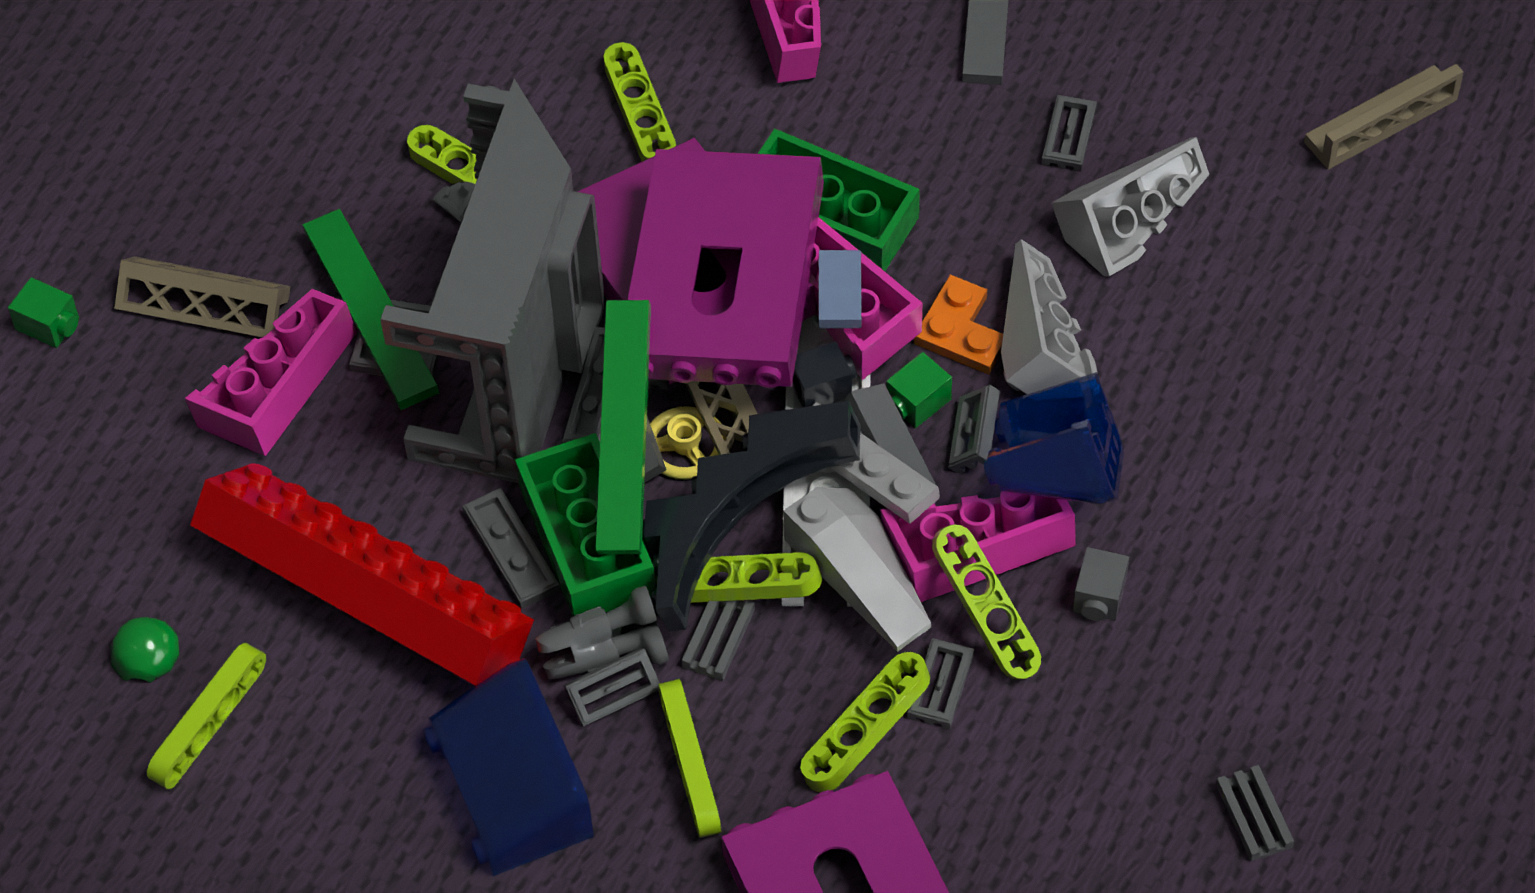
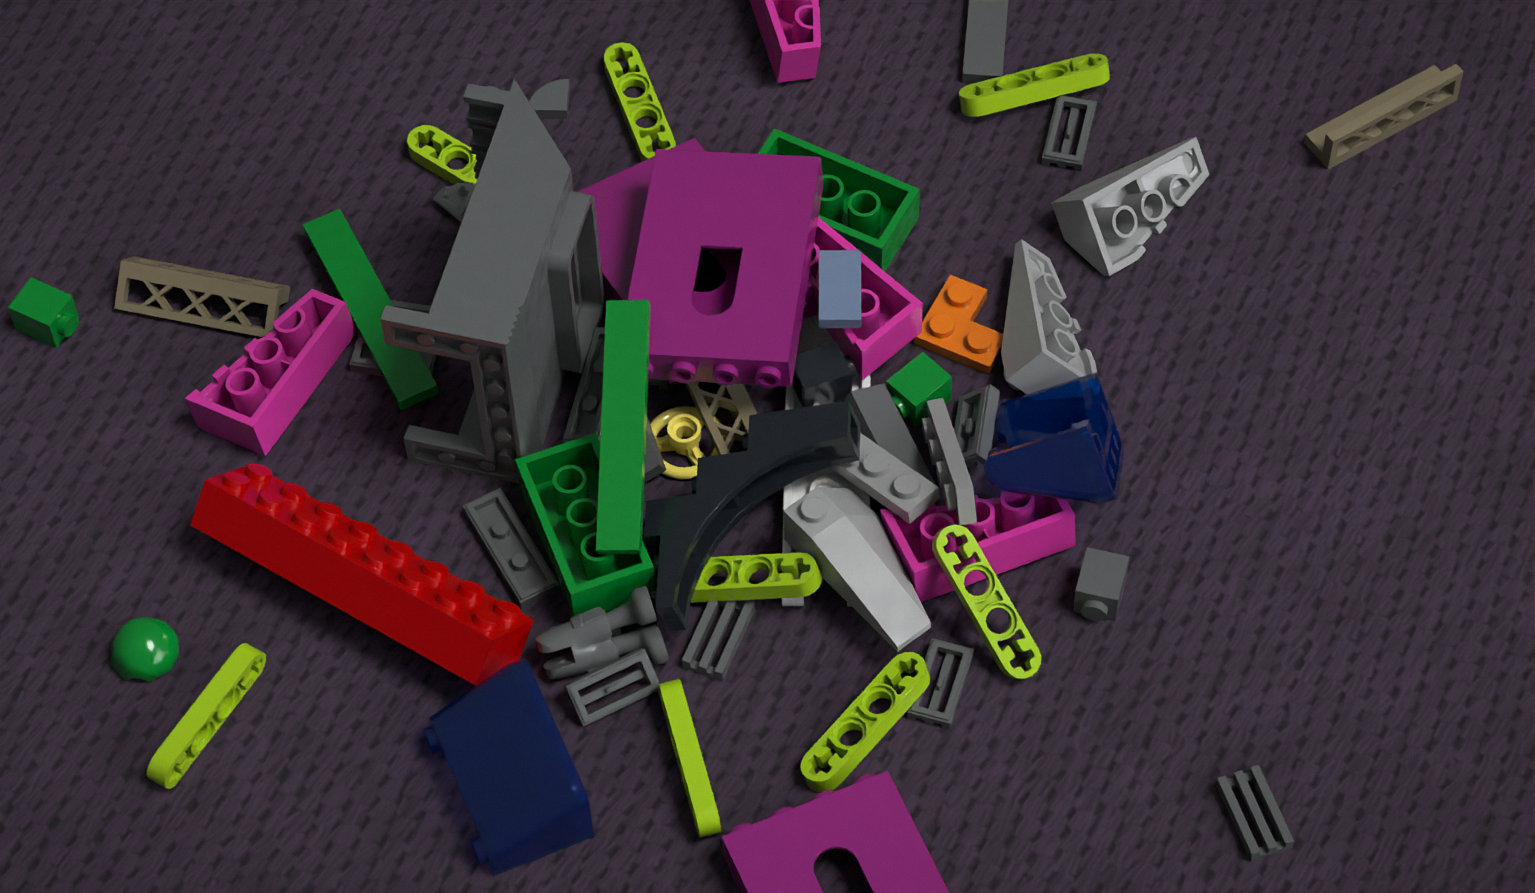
none -> dark grey tile [529,79,570,119]
none -> light grey plate [921,398,977,525]
none -> lime beam [959,54,1110,117]

